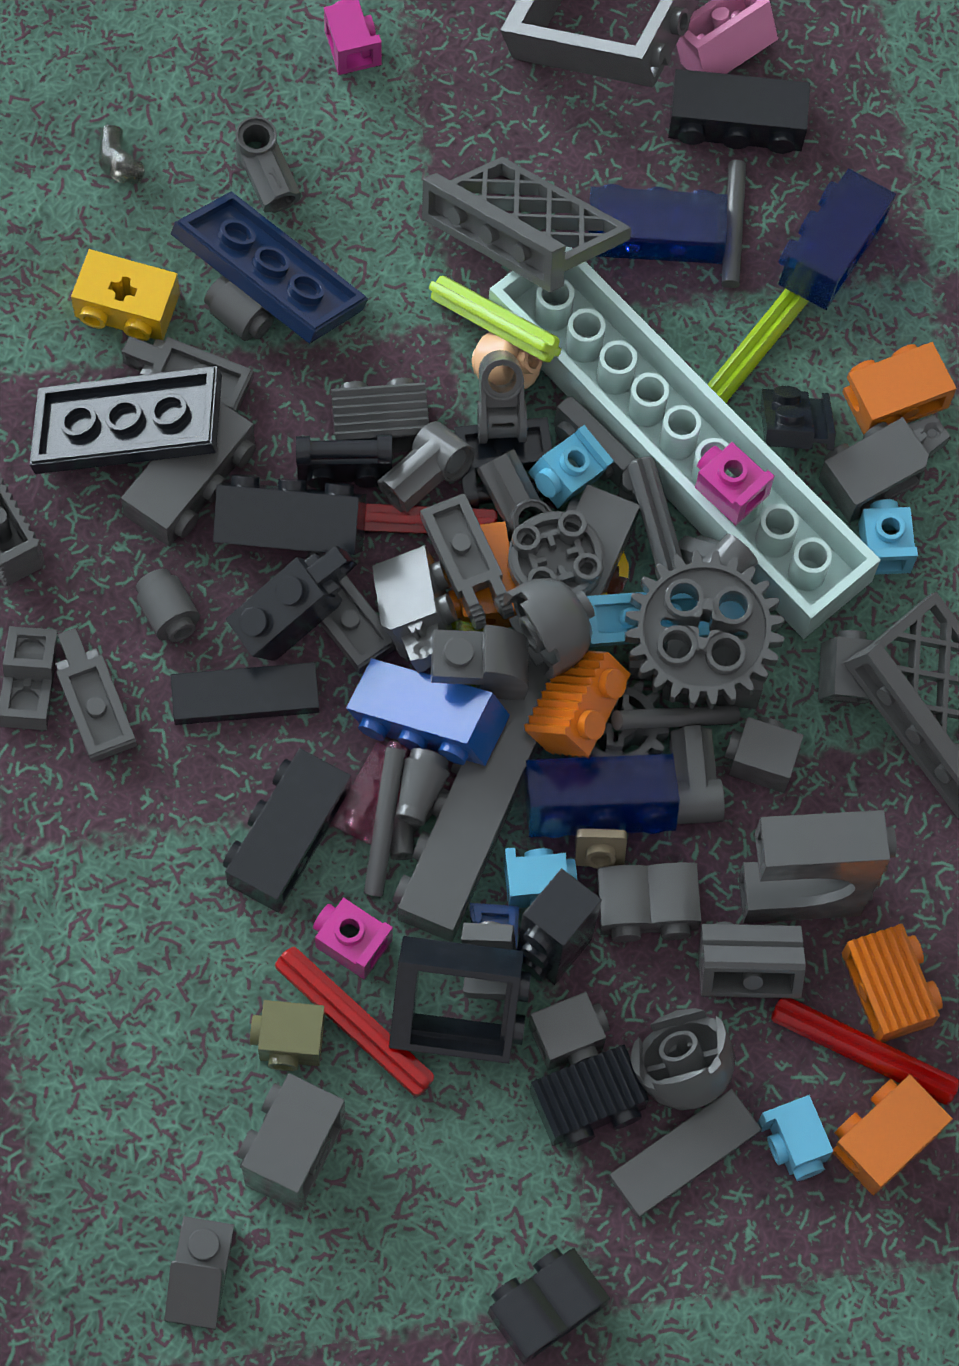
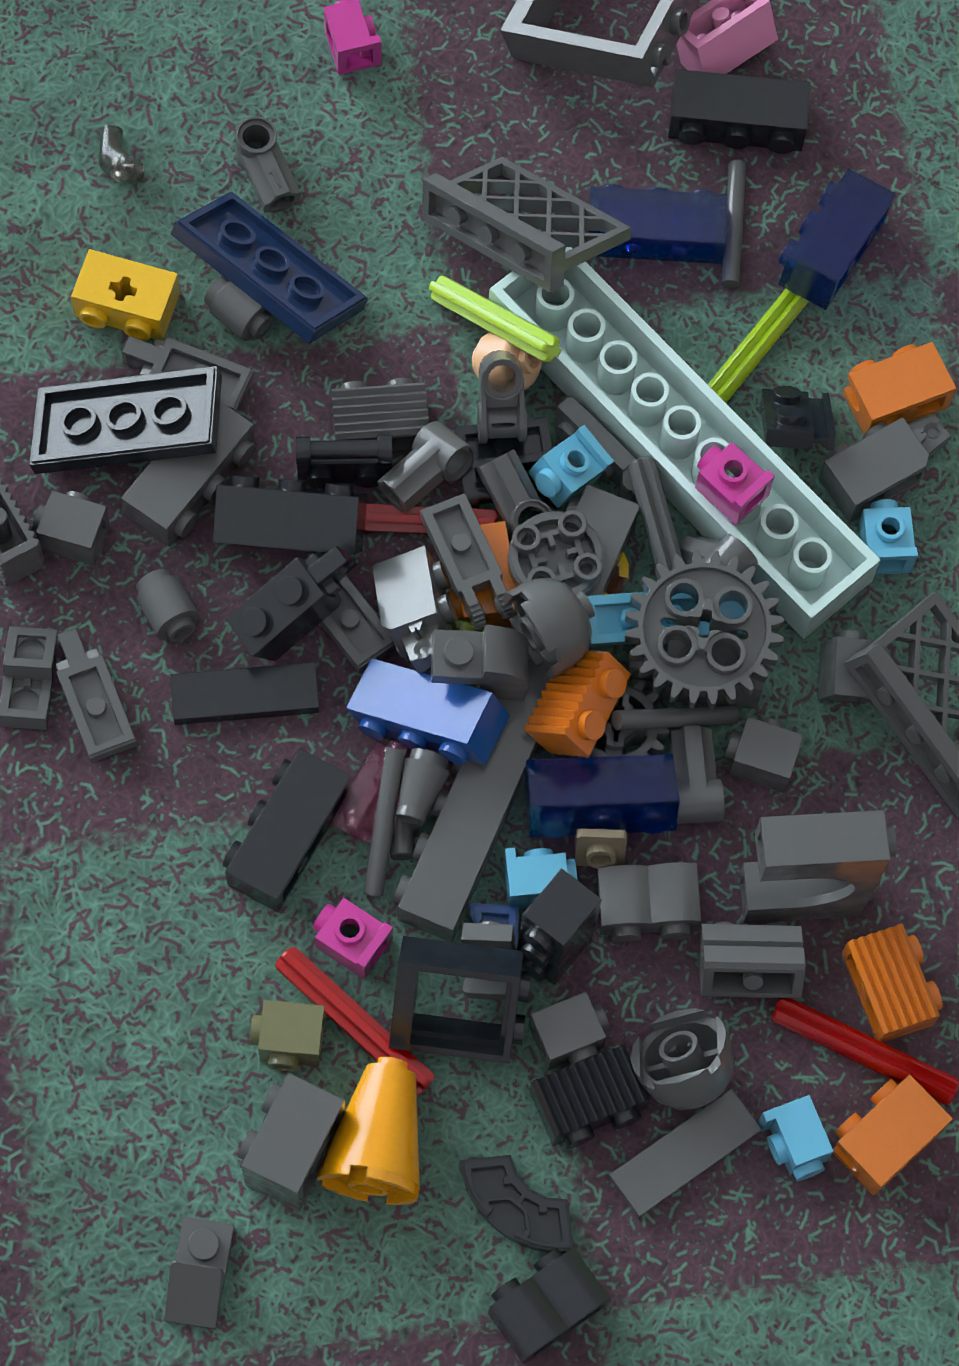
none -> dark grey brick [32,491,110,566]
none -> light orange cone [317,1057,420,1205]
none -> black tile [460,1155,574,1253]

